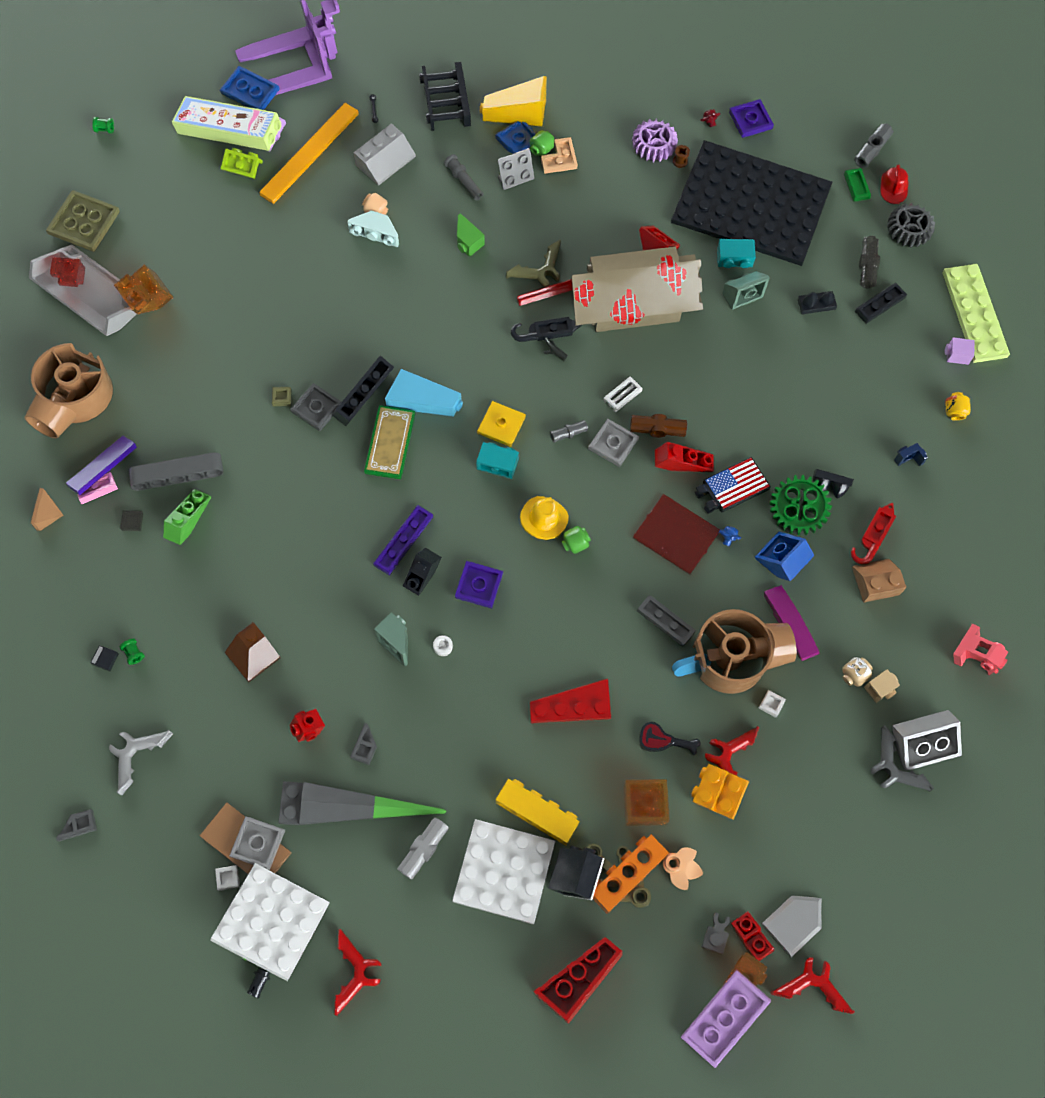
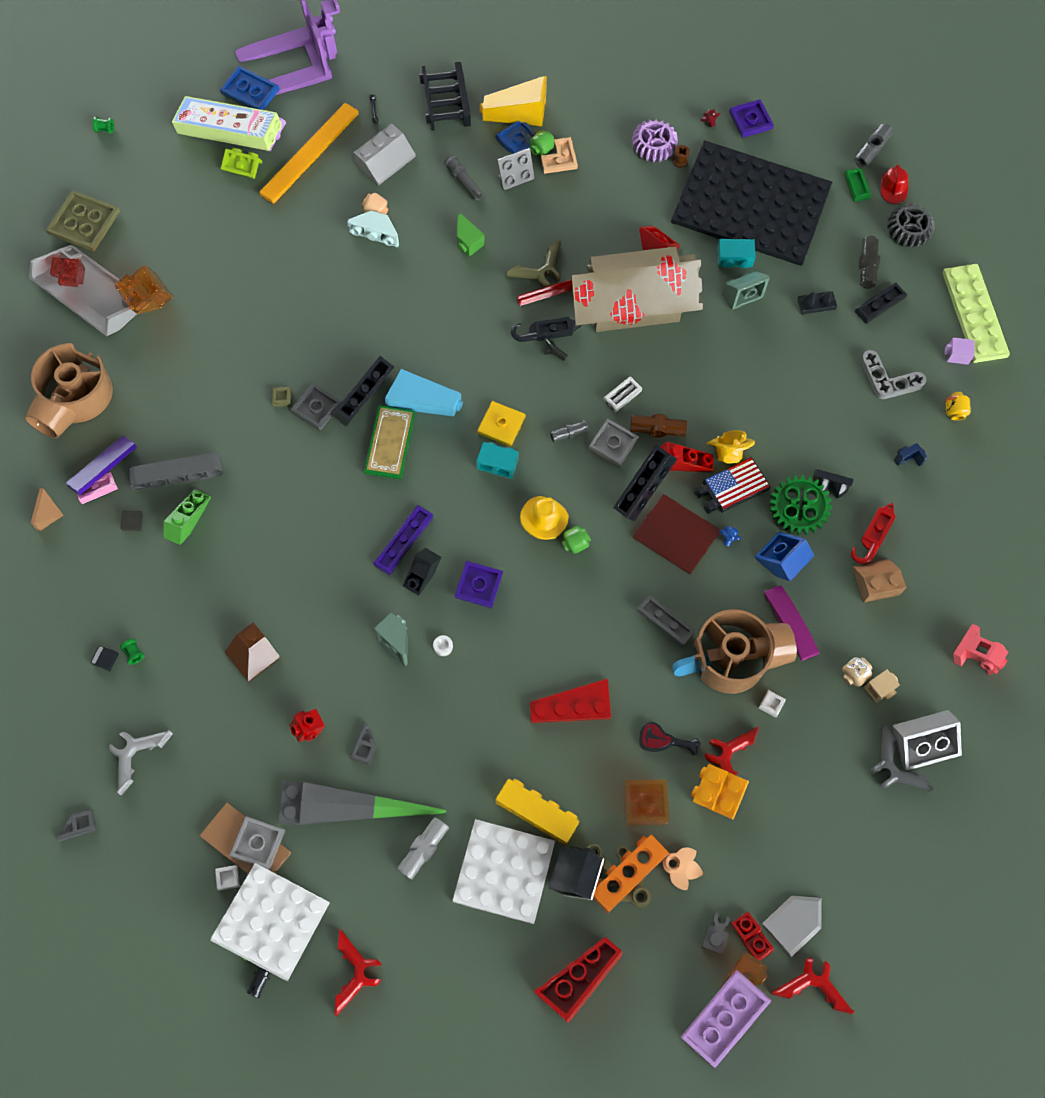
none -> black brick [613,445,677,521]
none -> yellow hat [707,430,755,463]
none -> light grey beam [861,350,926,399]

